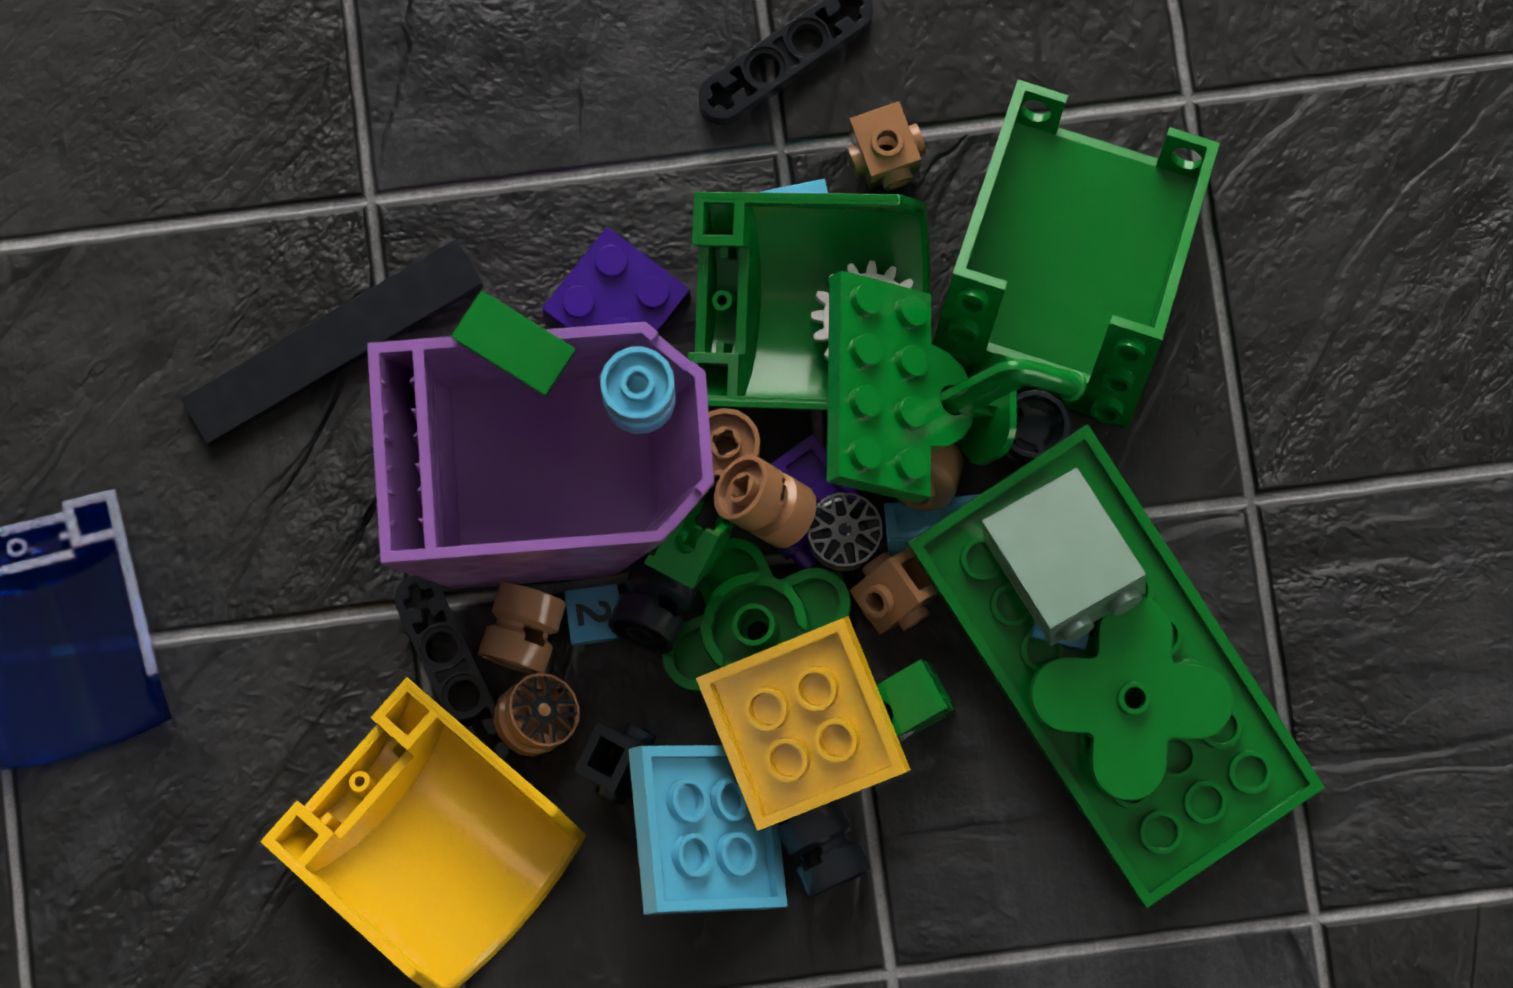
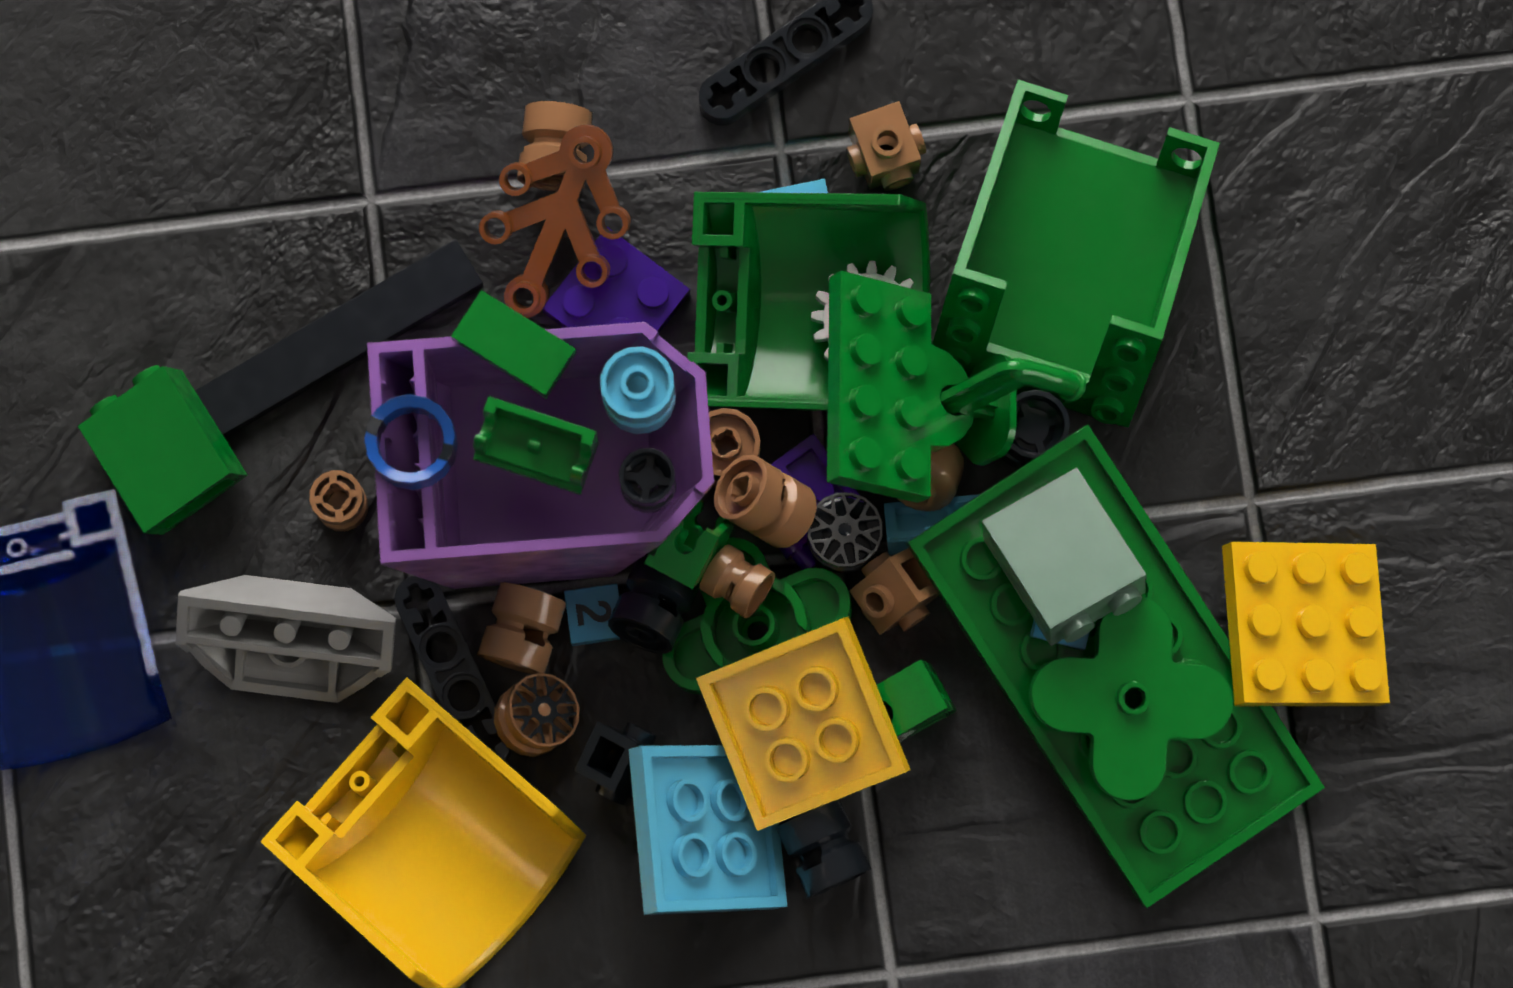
none -> green brick [78,365,248,535]
none -> light grey wedge [176,575,396,703]
none -> medium nougat wheel [309,470,368,531]
none -> blue piece [364,394,458,490]
none -> green hinge [473,396,599,495]
none -> dark orange plant [479,124,631,318]
none -> medium nougat wheel [517,101,593,191]
none -> black wheel [619,448,676,513]
none -> medium nougat wheel [700,544,775,619]
none -> yellow plate [1222,542,1390,706]

